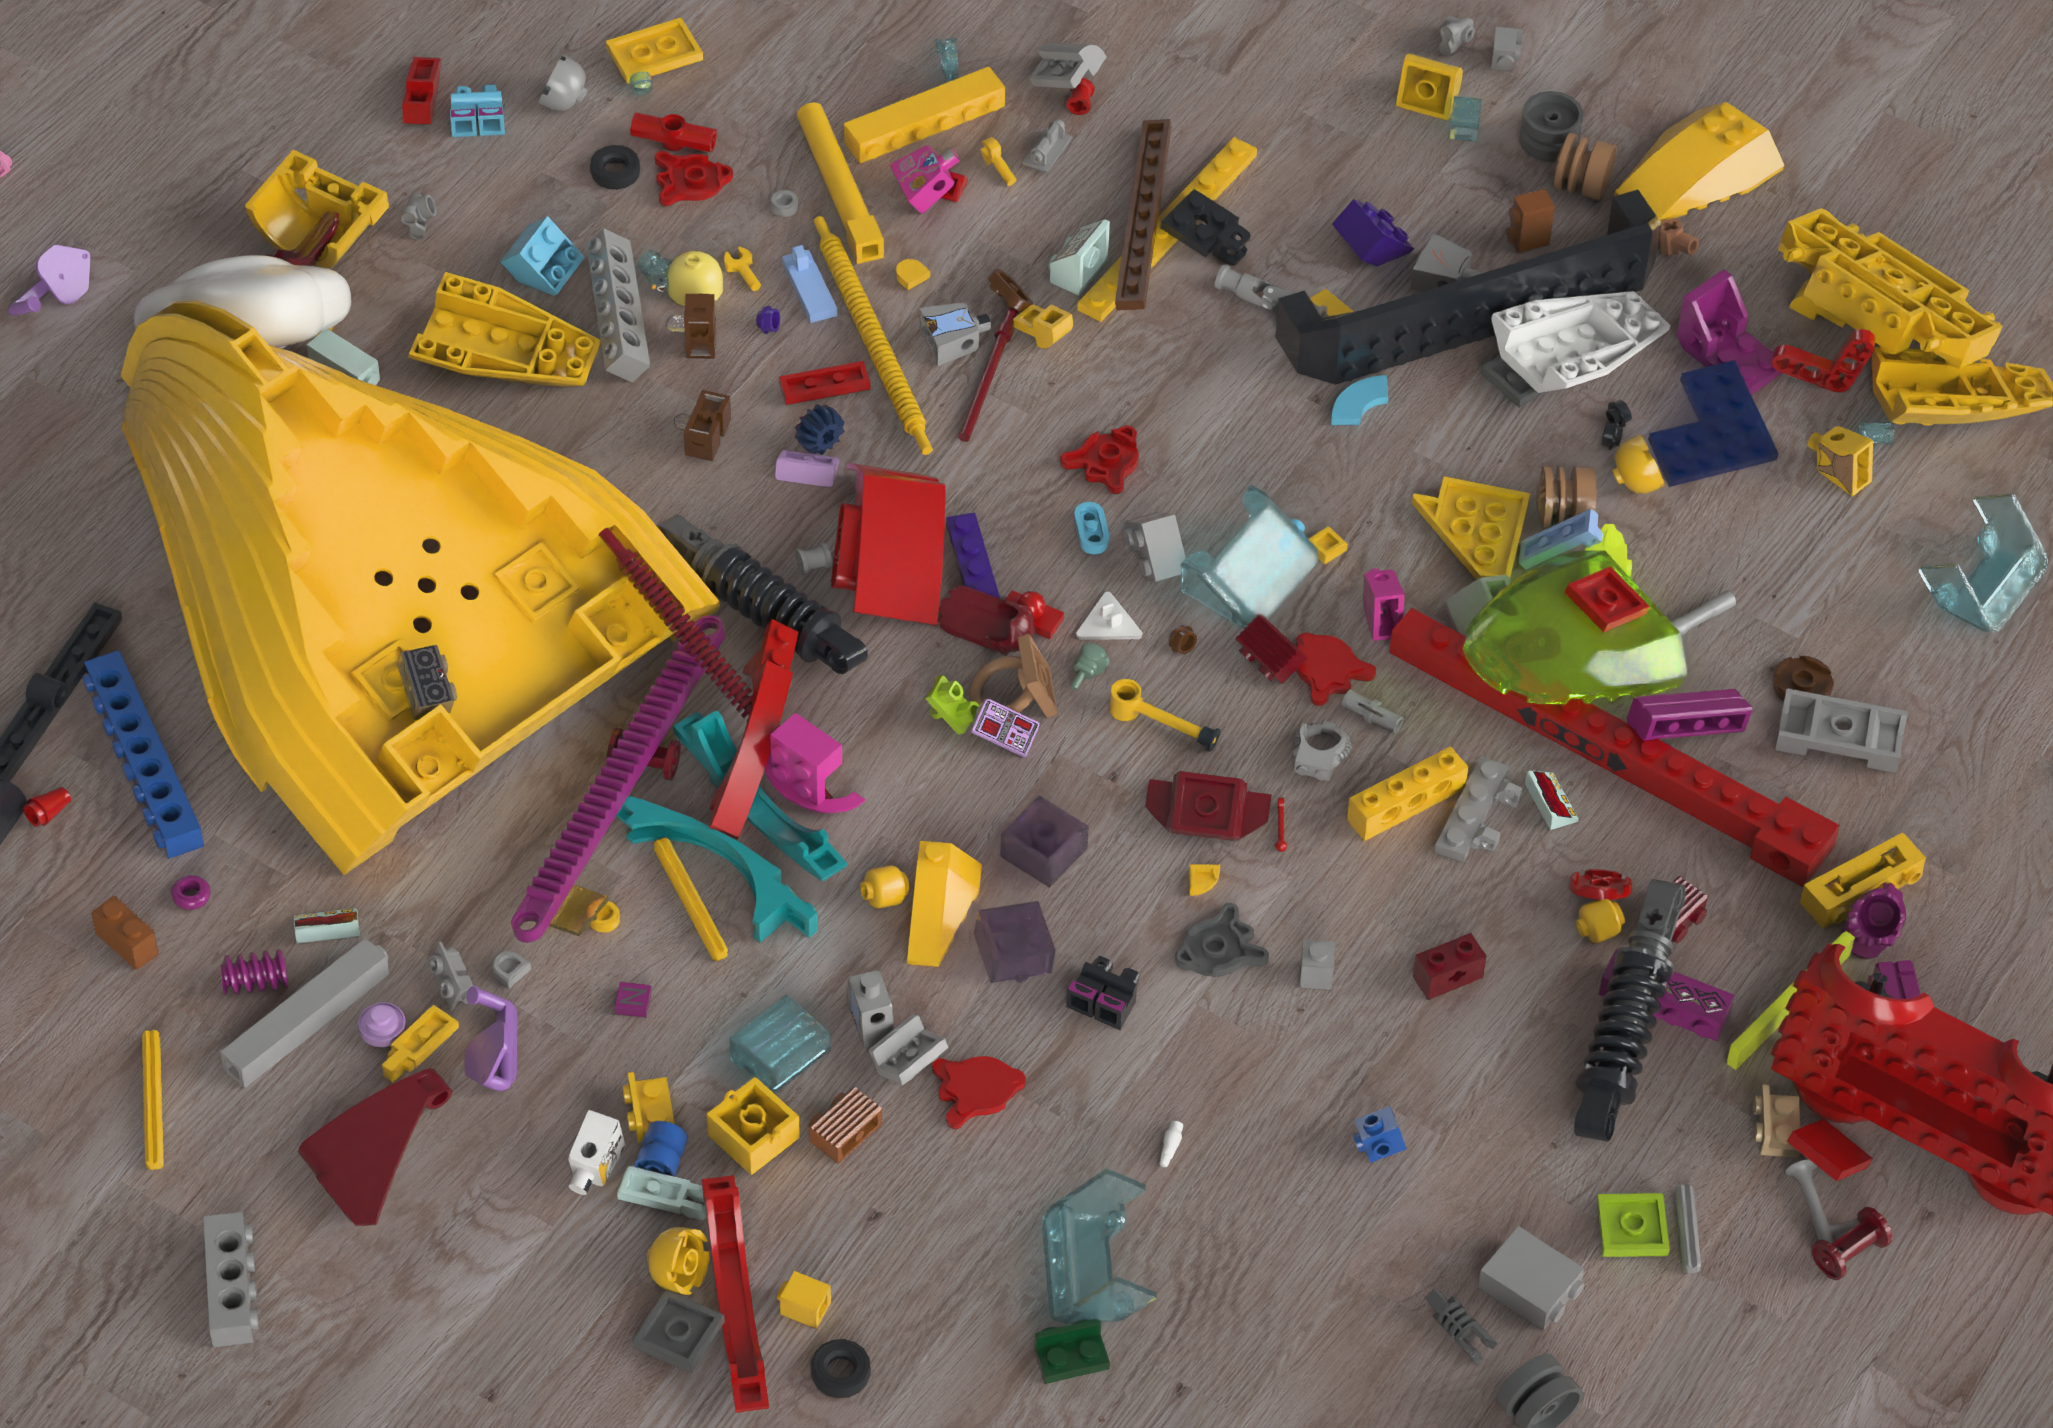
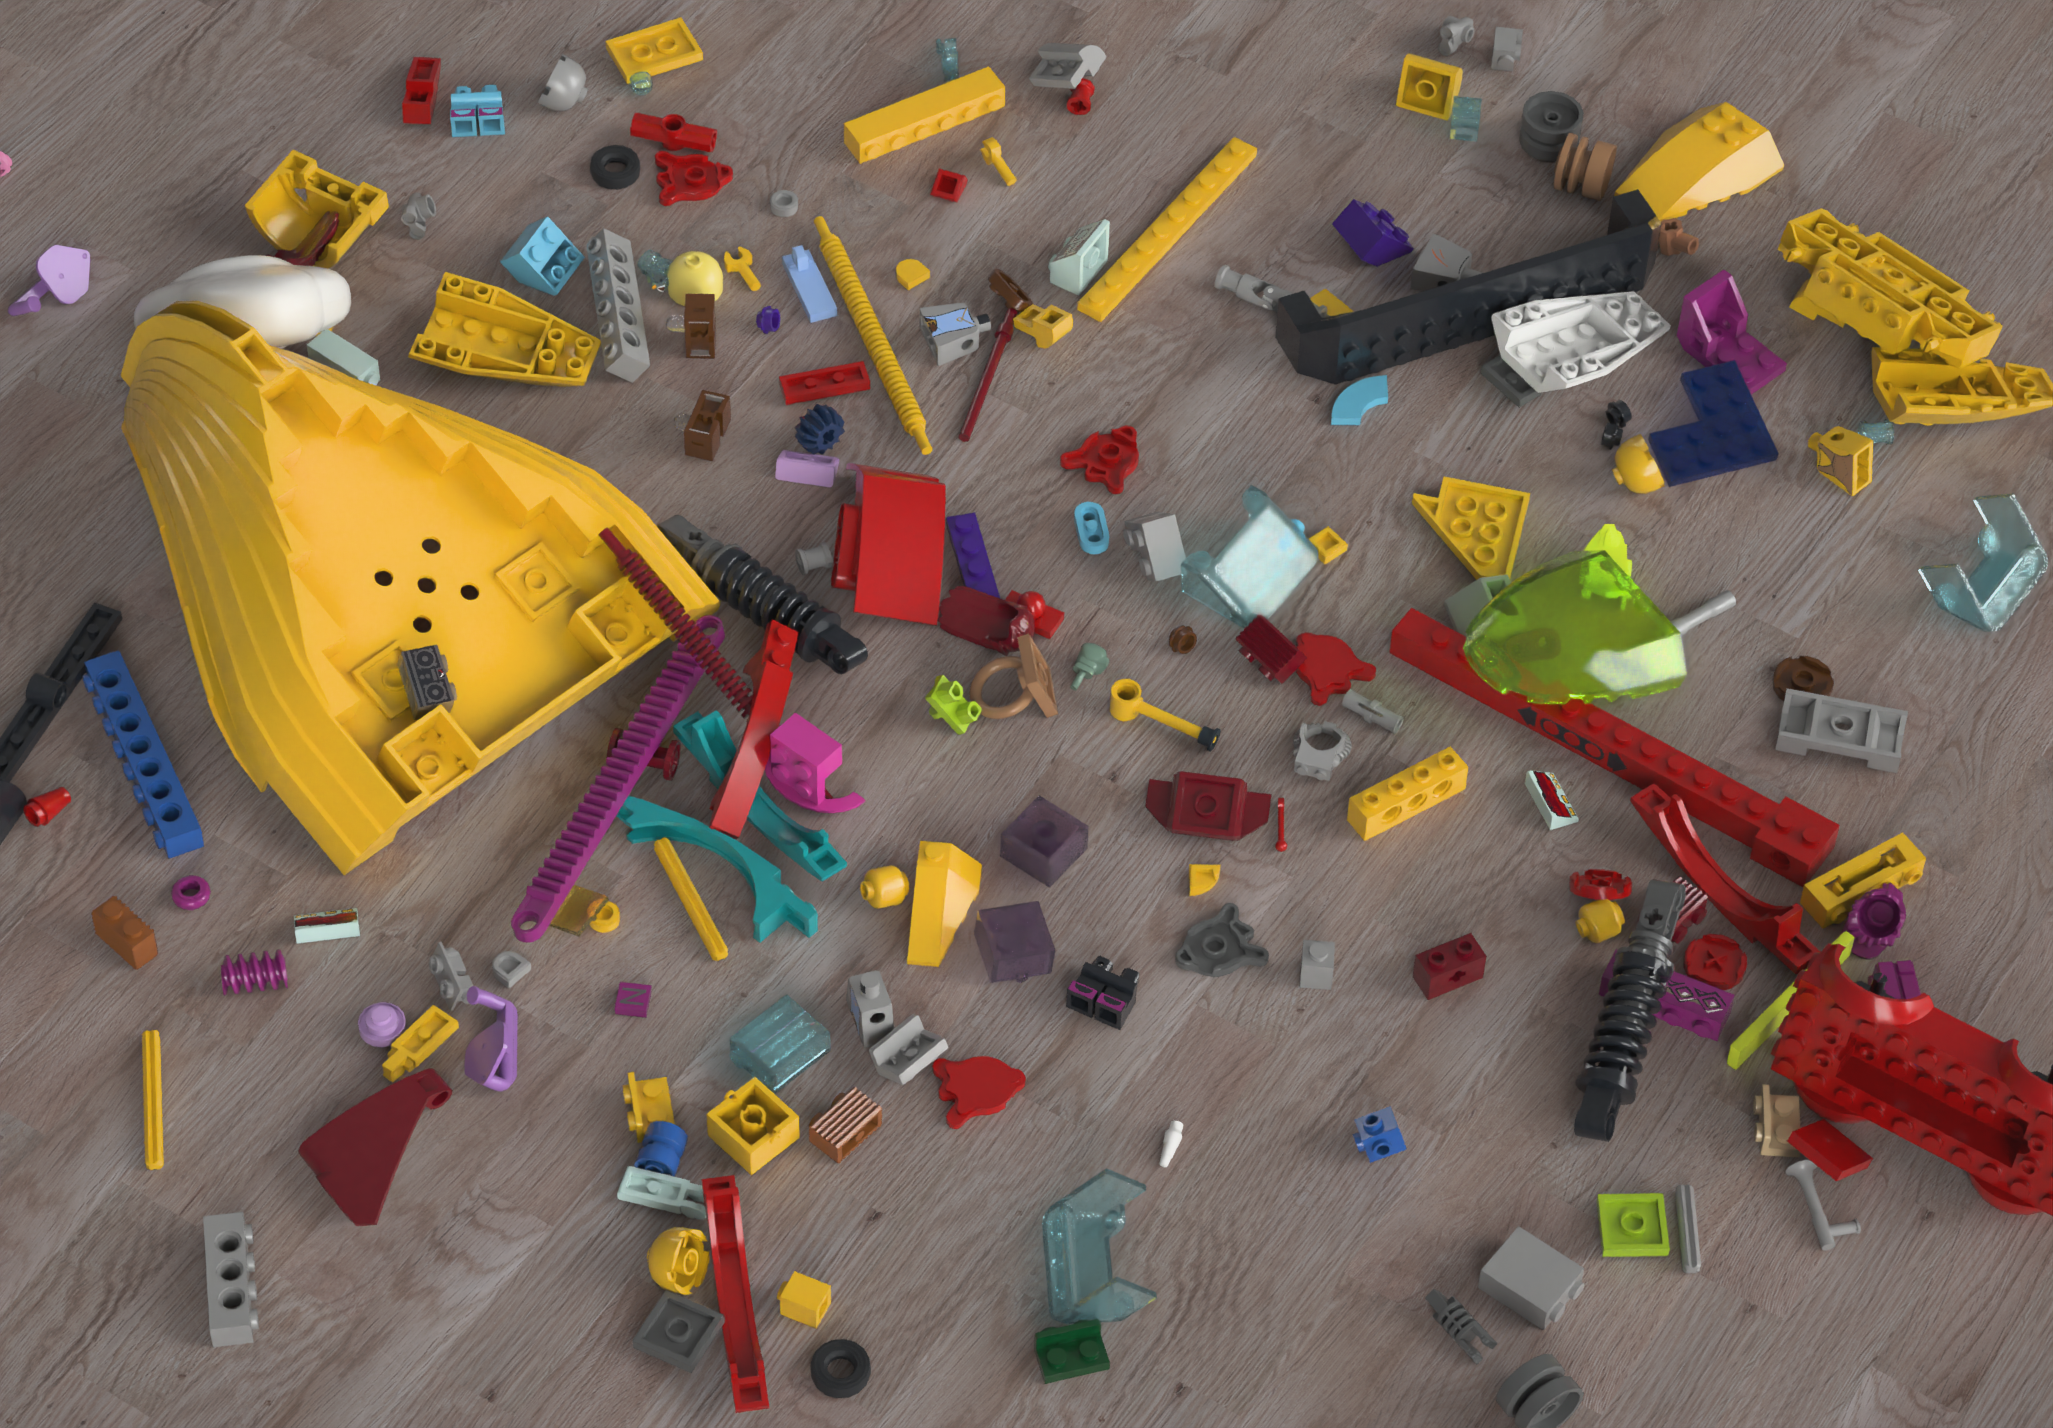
light grey brick [220,938,389,1088] -> none
white torso [568,1110,626,1195] -> none
yellow brick [797,102,884,264] -> none
dark pink torso [889,145,960,214] -> none
slope [971,699,1039,758] -> none
light grey hinge [1022,119,1072,173] -> none
white piece [1076,592,1142,640] -> none
reddish brown plate [1115,119,1172,311] -> none
black plate [1160,189,1251,266] -> none
dark pink torso [1363,568,1405,641] -> none
light grey hinge [1434,756,1522,863] -> none
dark orange brick [1506,189,1555,252] -> none
light blue hinge [1519,509,1603,570] -> none
medium nougat wheel [1536,466,1596,528] -> none
red tile [1564,566,1650,633] -> none
magenta brick [1627,689,1752,741] -> none
red beam [1772,329,1876,393] -> none
dark red hose [1811,1207,1893,1281] -> none
none -> red slope [1630,783,1821,975]
none -> red tile [1683,934,1747,991]

